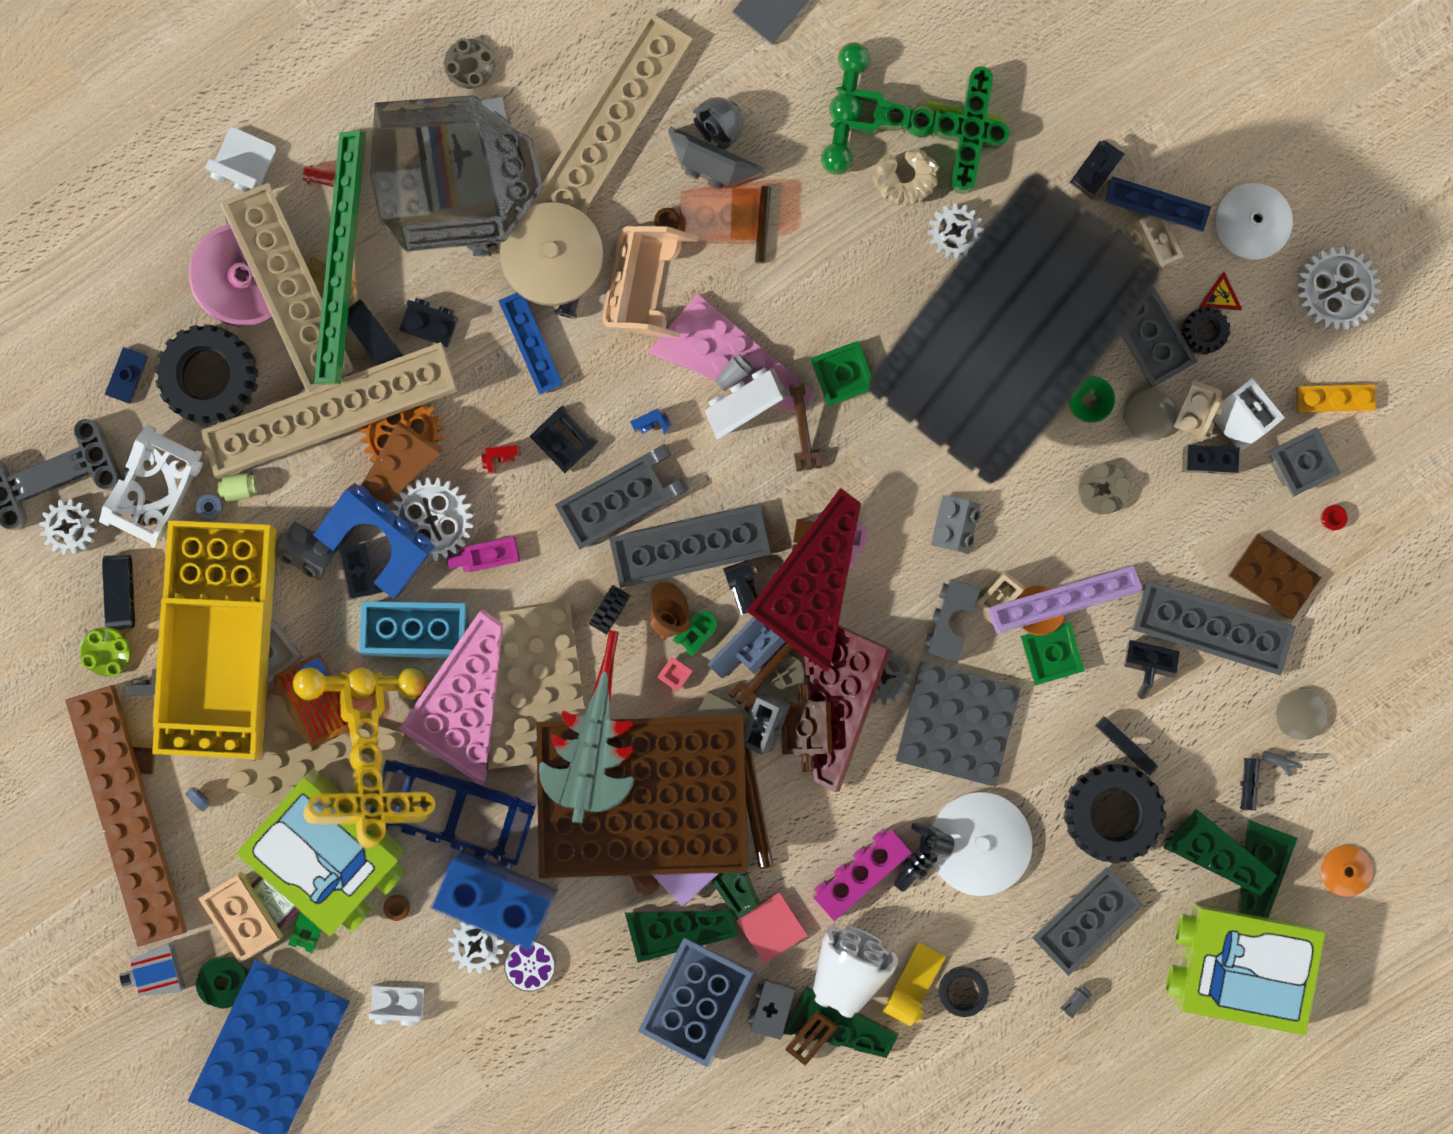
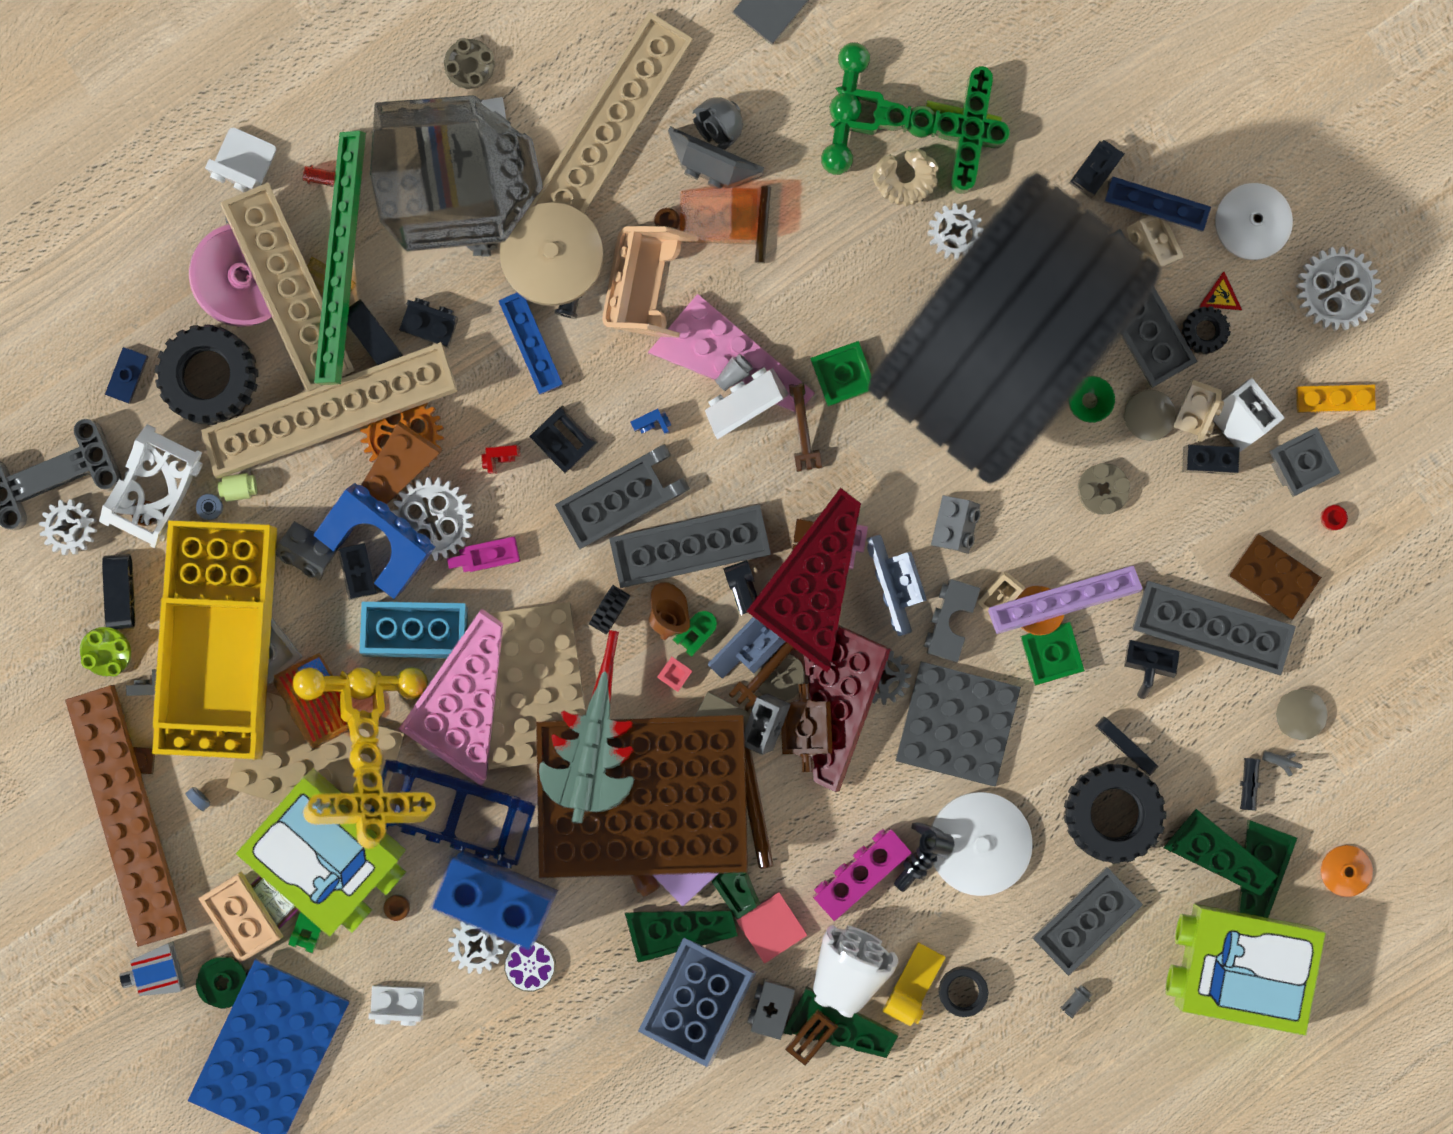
none -> sand blue bracket [867,535,927,636]

